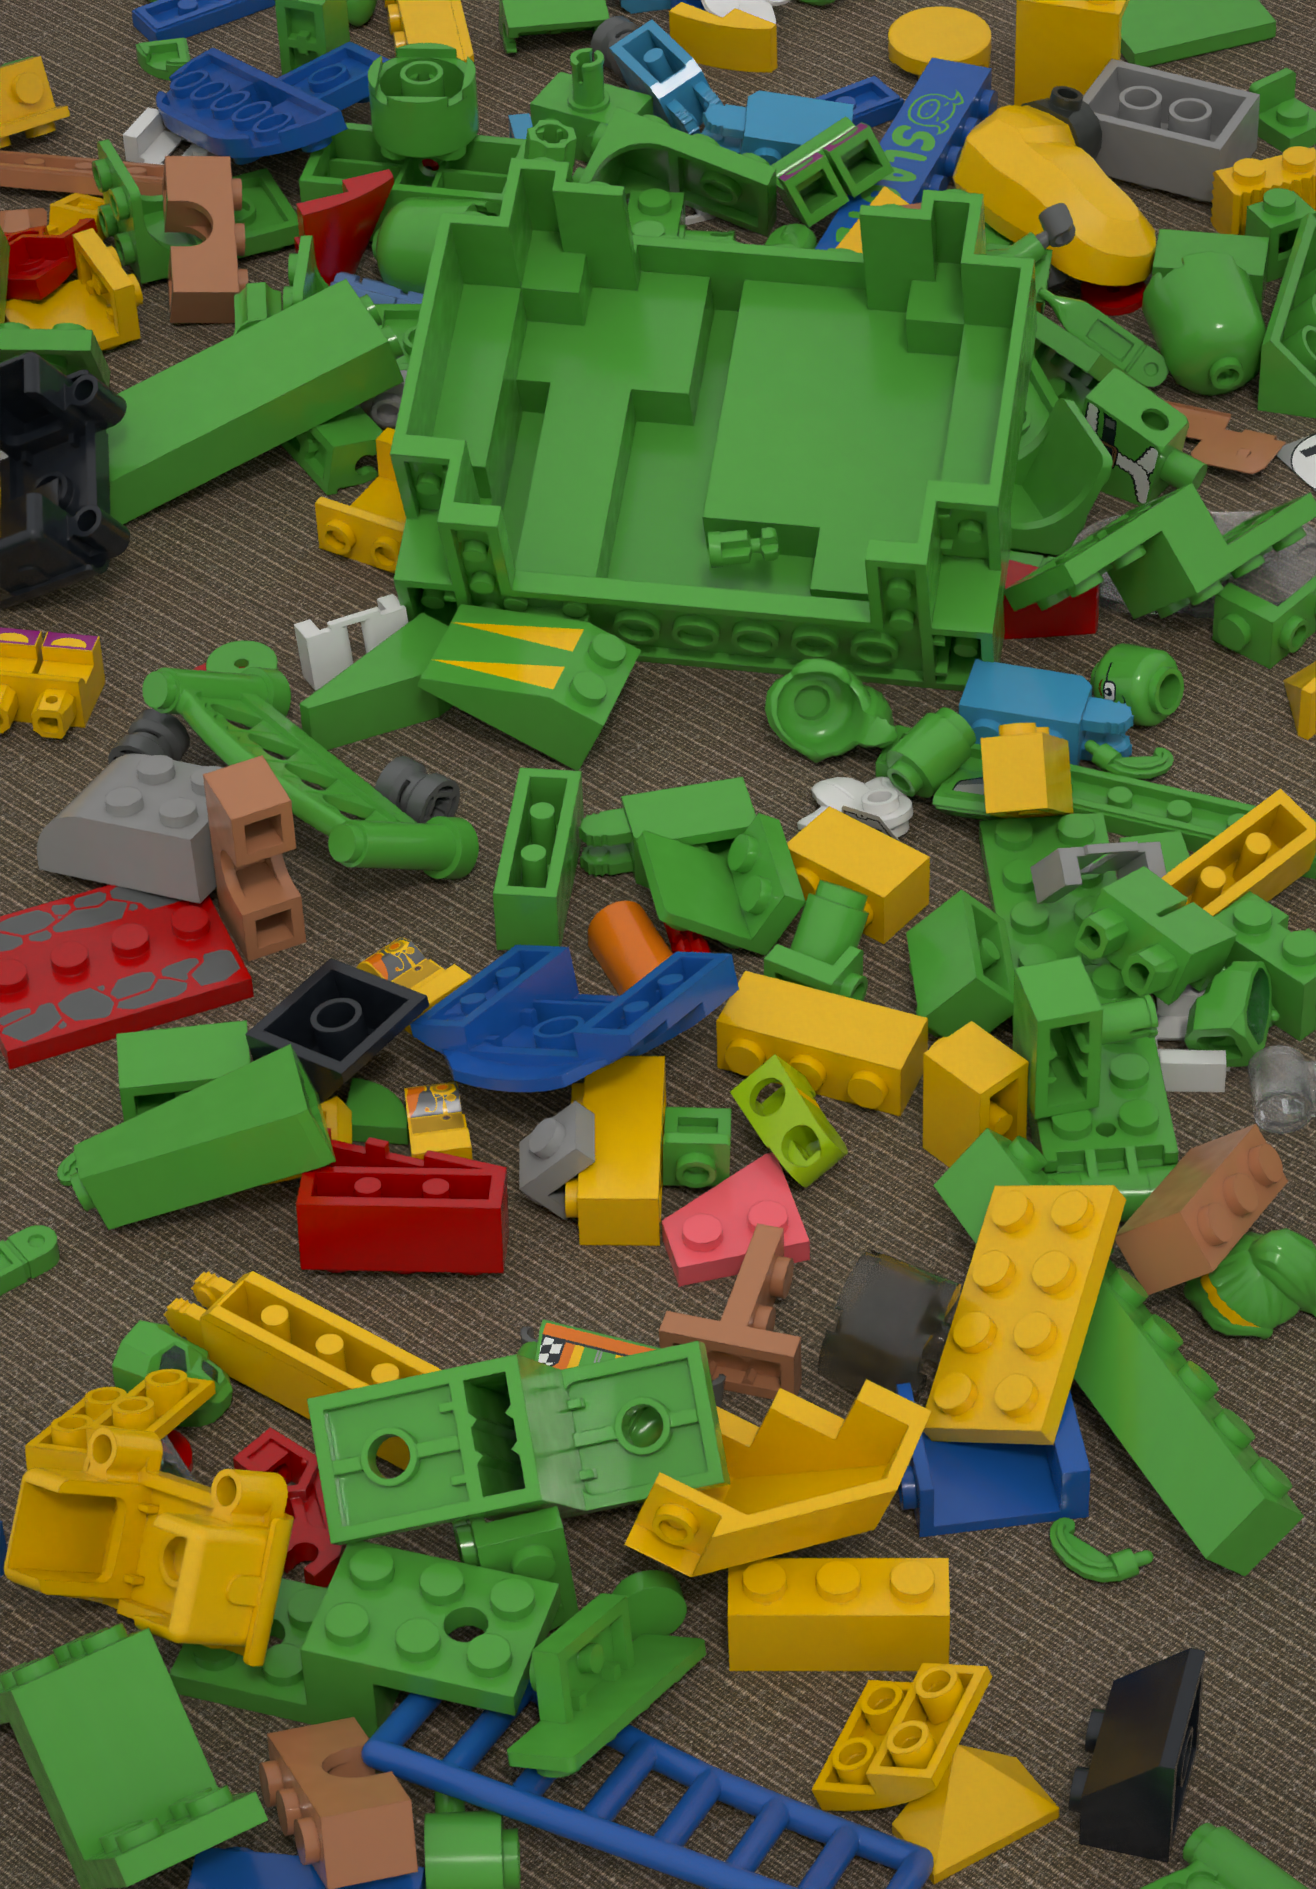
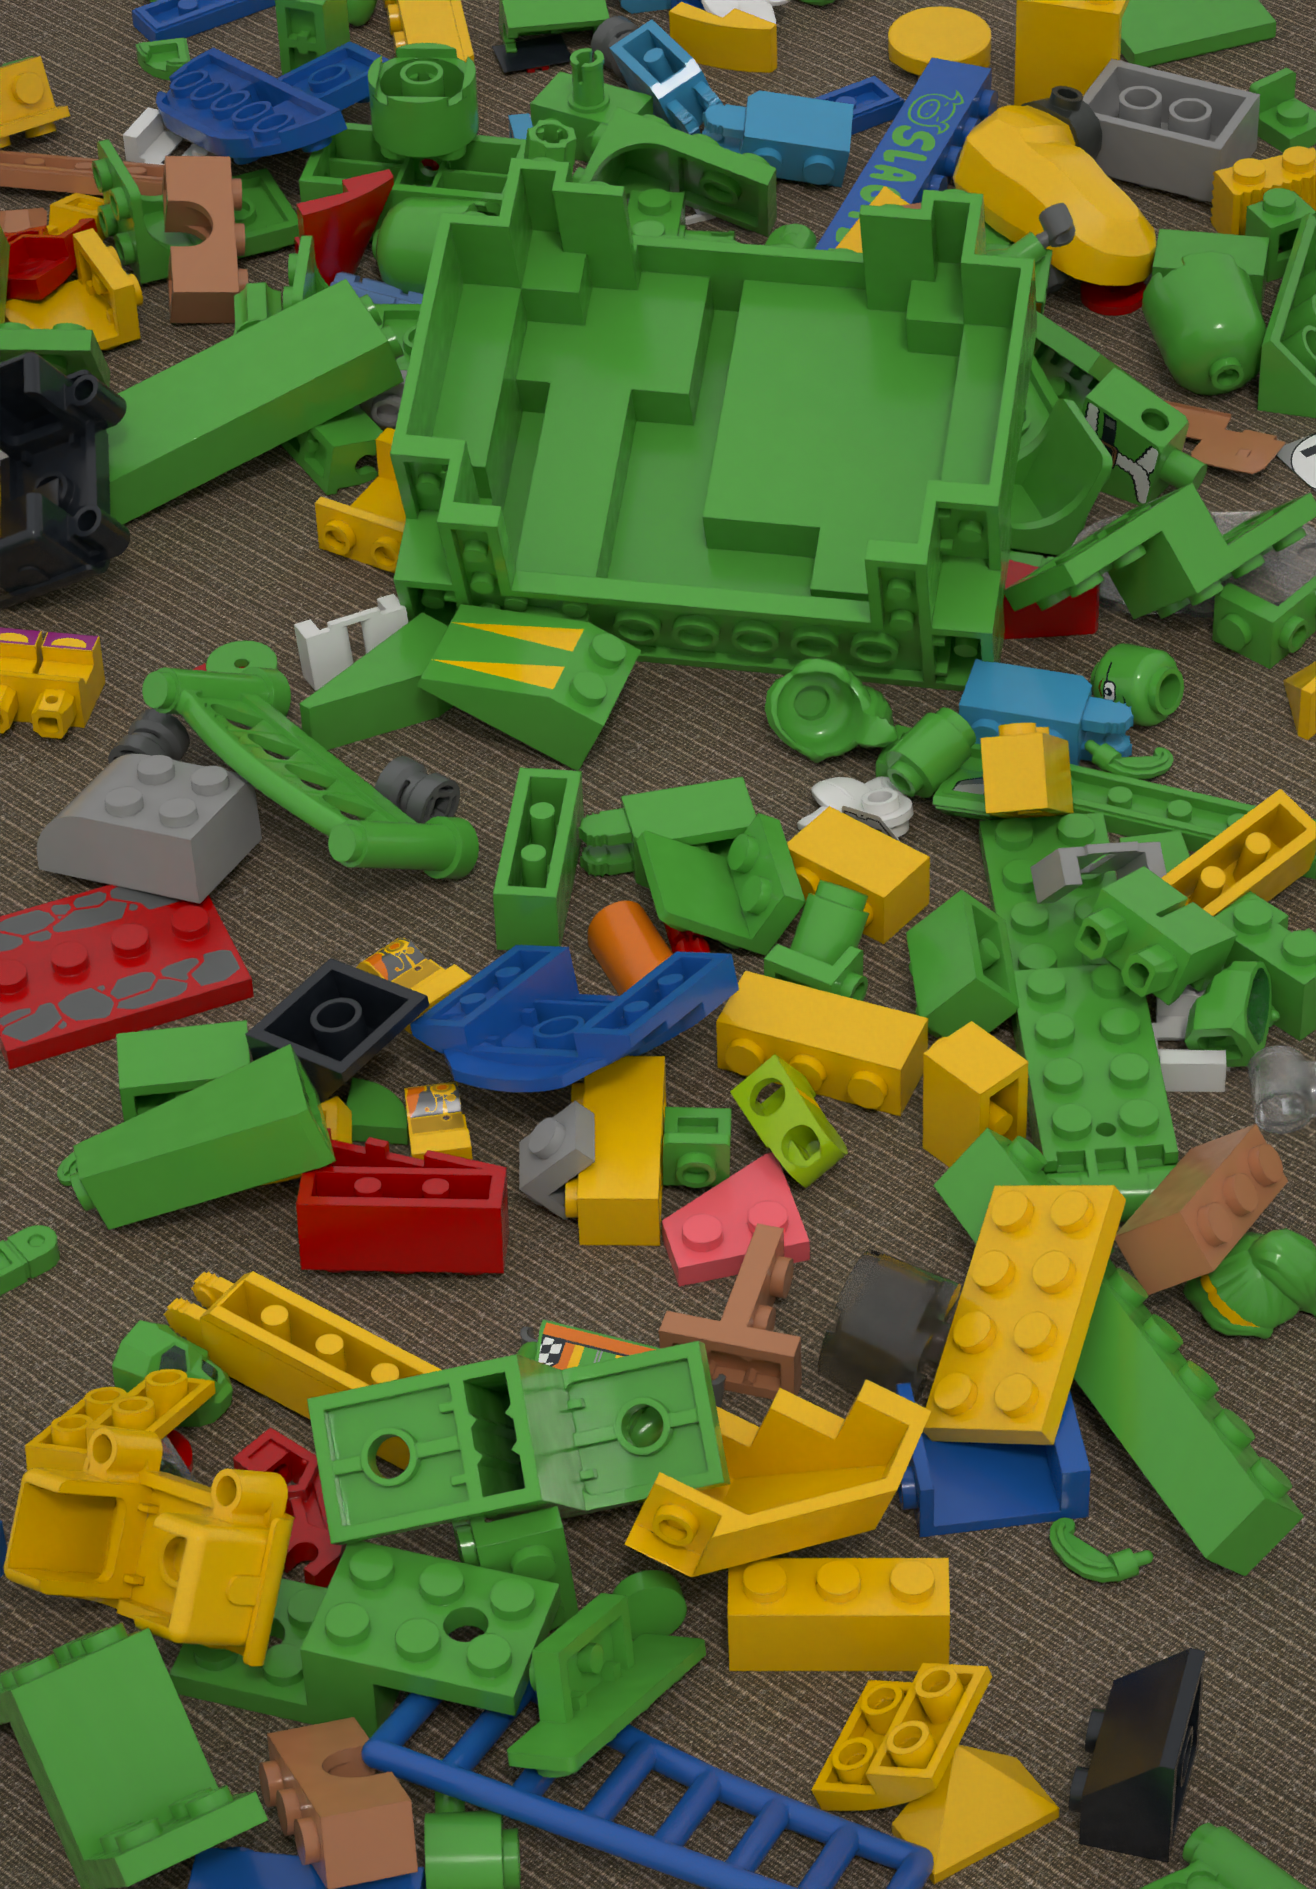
nougat arch [203,755,306,962] -> none
bright green piece [708,527,779,568] -> none
bright green hips [771,116,894,227] -> none
bright green brick [1012,956,1158,1119] -> none
bright green piece [1037,286,1168,387] -> none
none -> black piece [492,34,571,73]

